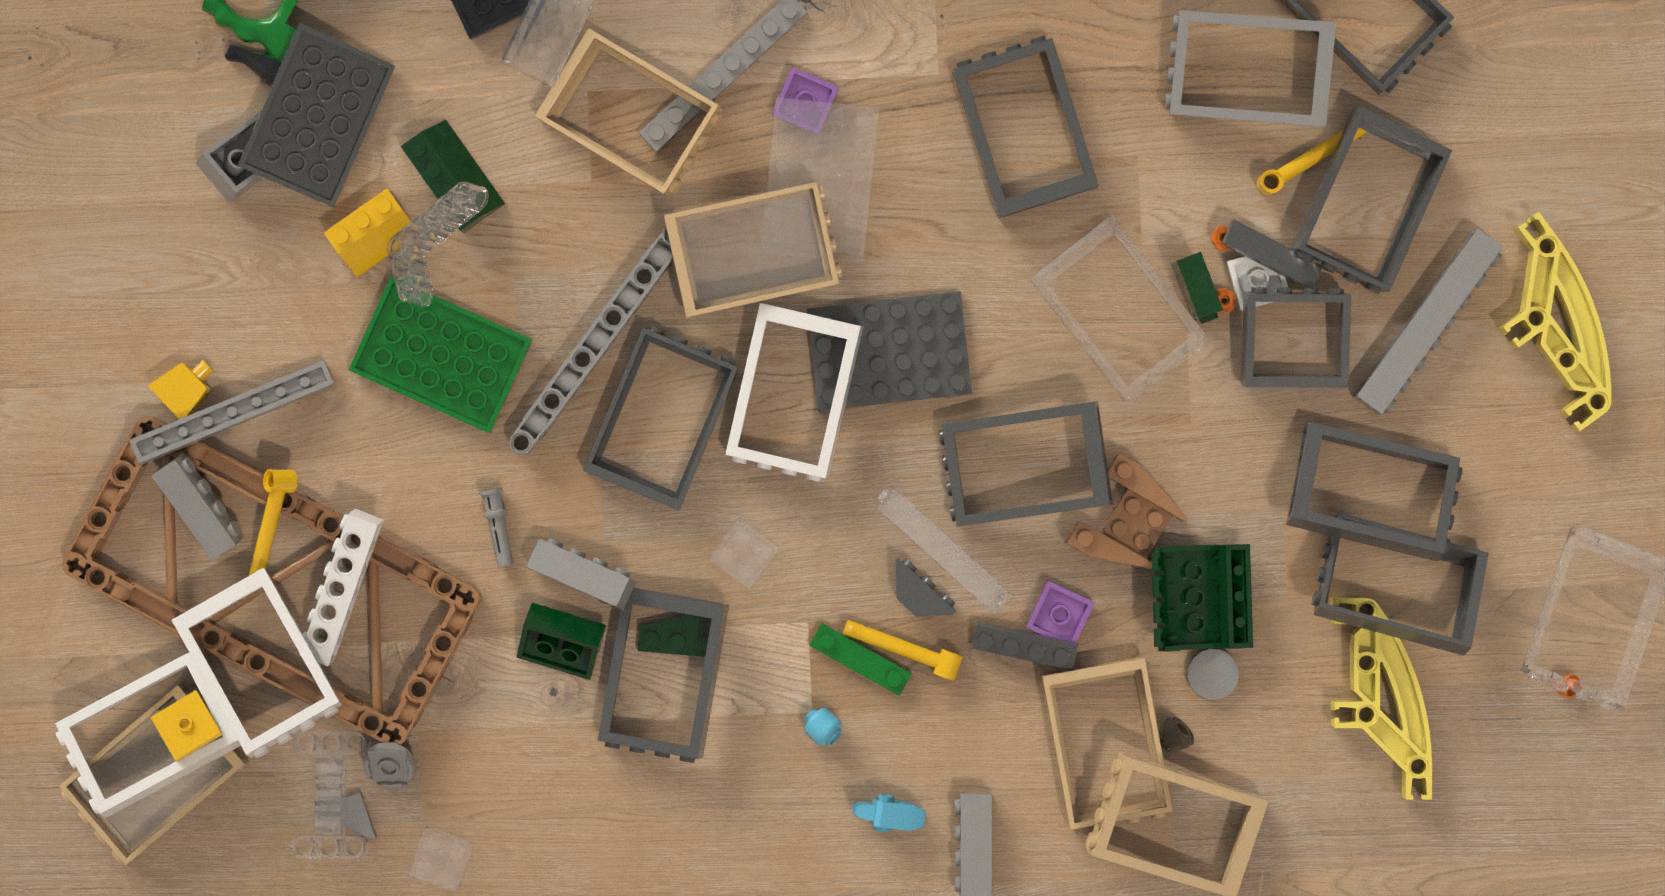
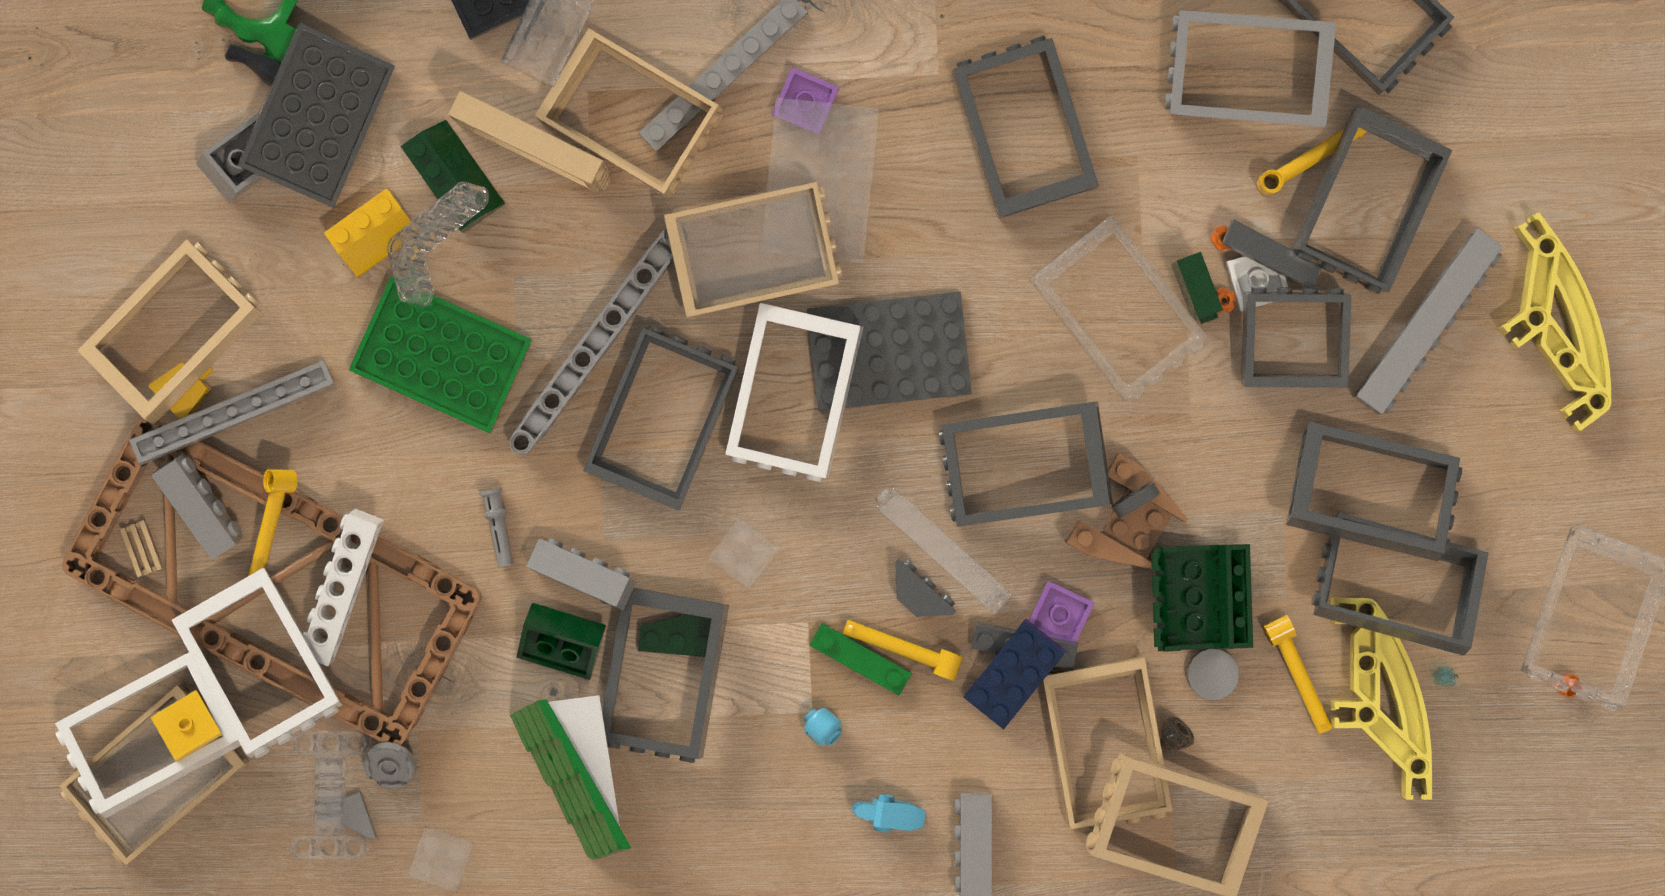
none -> tan window [77,239,263,425]
none -> tan tile [120,520,163,578]
none -> tan window [448,91,612,194]
none -> green piece [510,695,631,860]
none -> dark blue plate [963,619,1066,730]
none -> dark grey beam [1111,481,1160,518]
none -> yellow piece [1263,615,1332,734]
none -> clear light blue plate [1433,667,1458,686]

